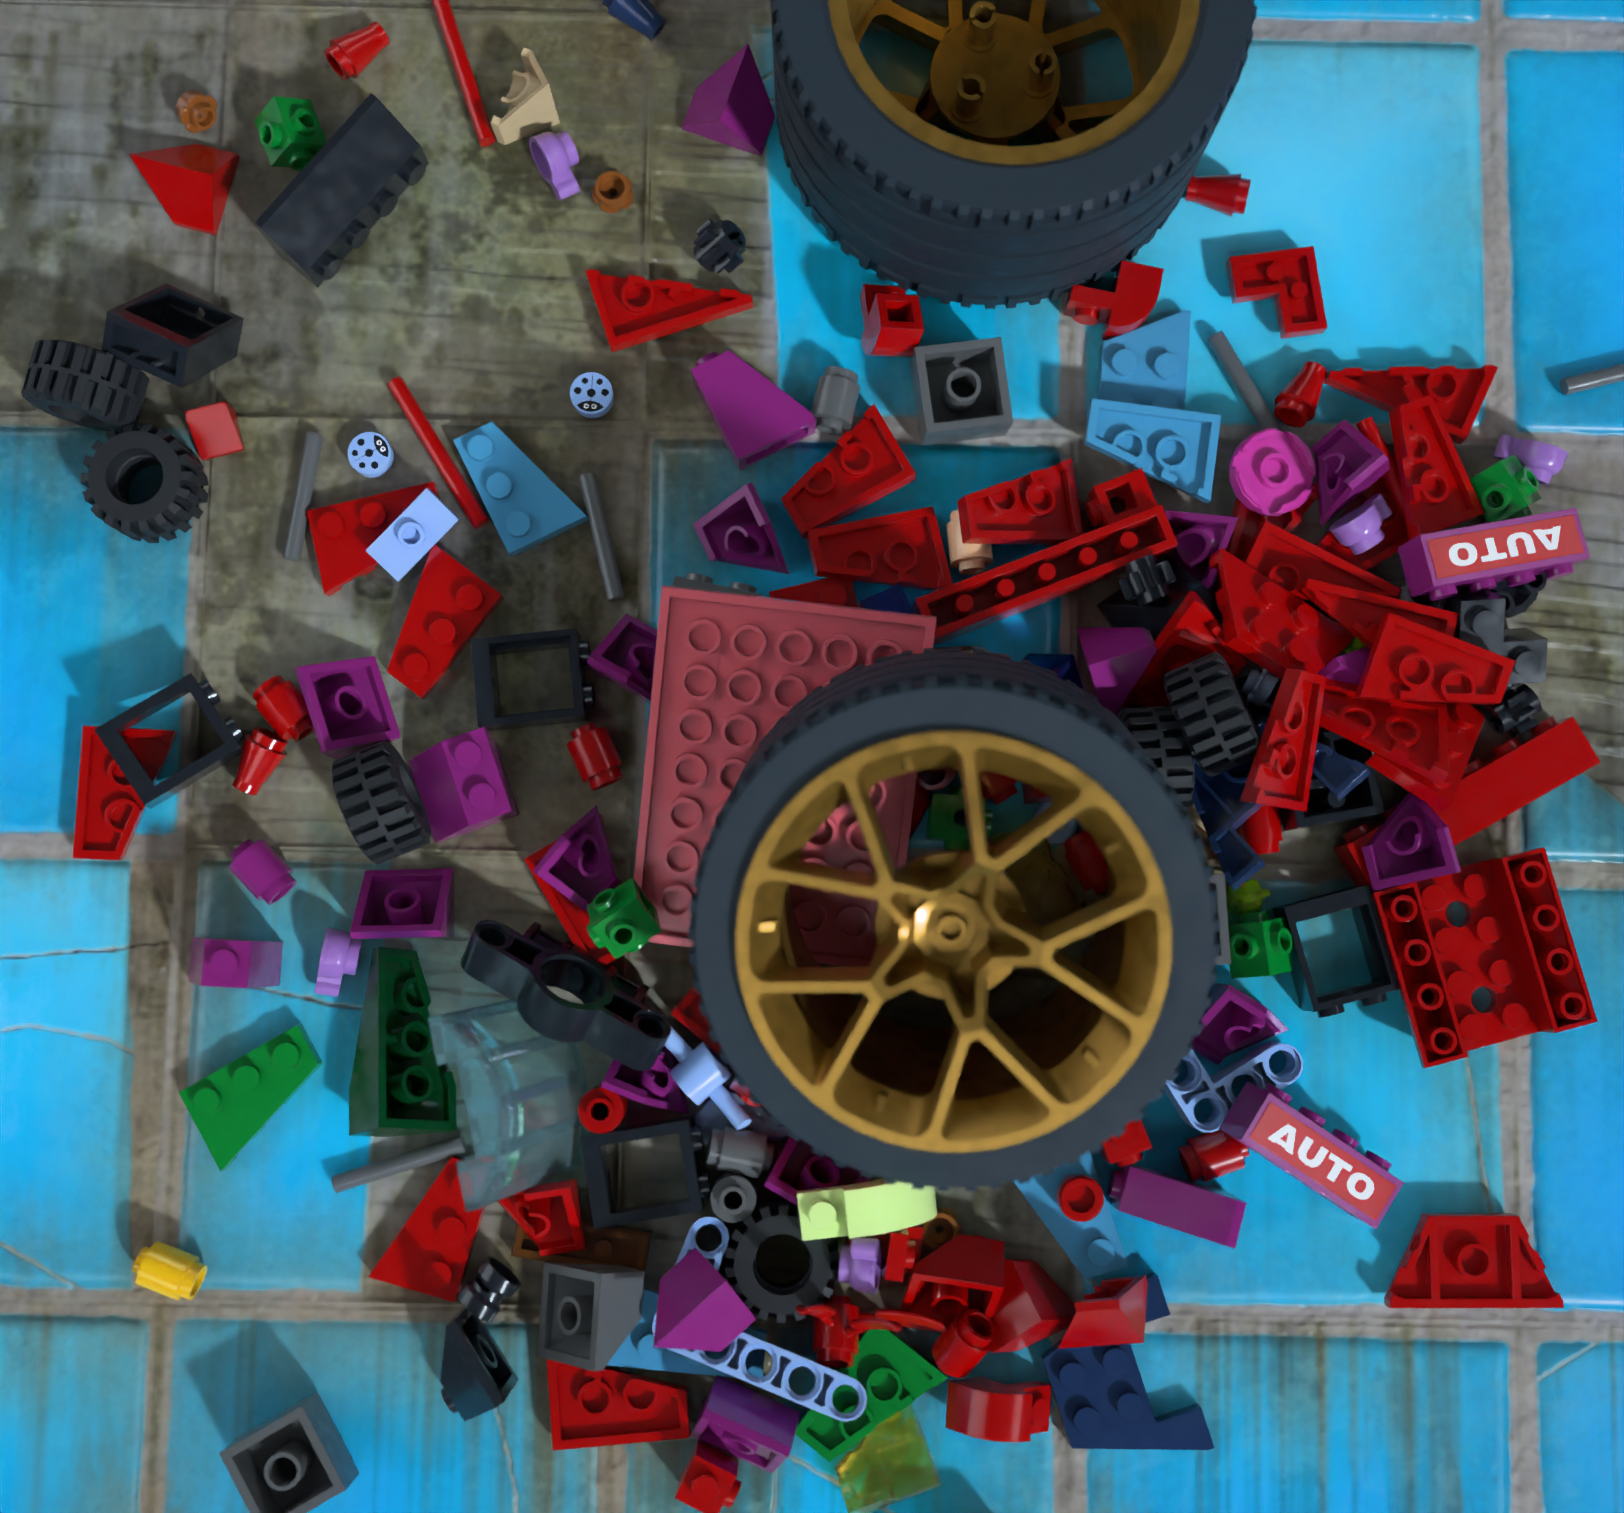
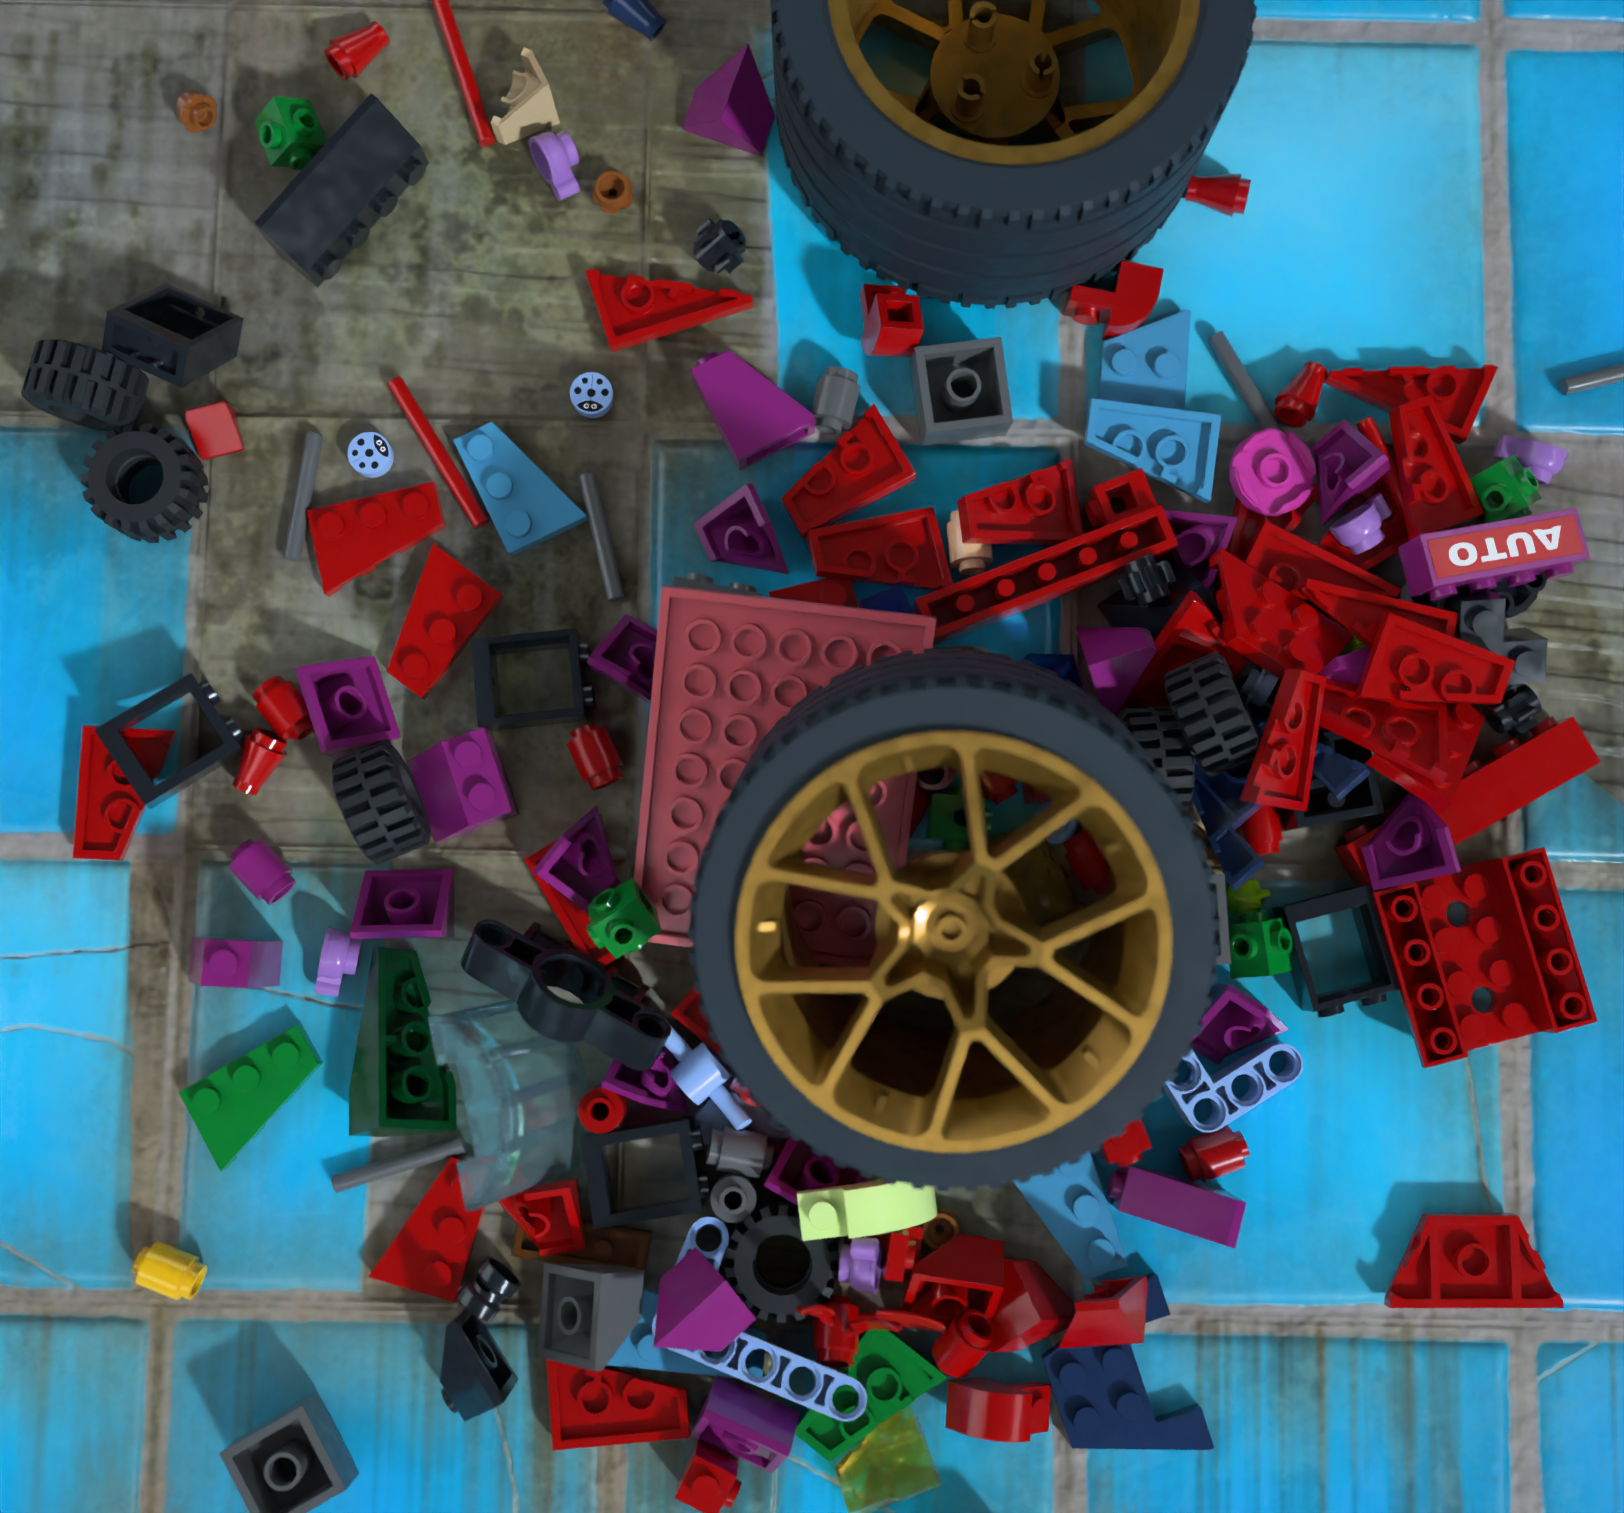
red slope [129,144,240,235] -> none
light blue plate [365,488,460,581] -> none
red tile [1056,1174,1104,1222] -> none
brick [1219,1082,1404,1229] -> none
red plate [1226,246,1327,339] -> none

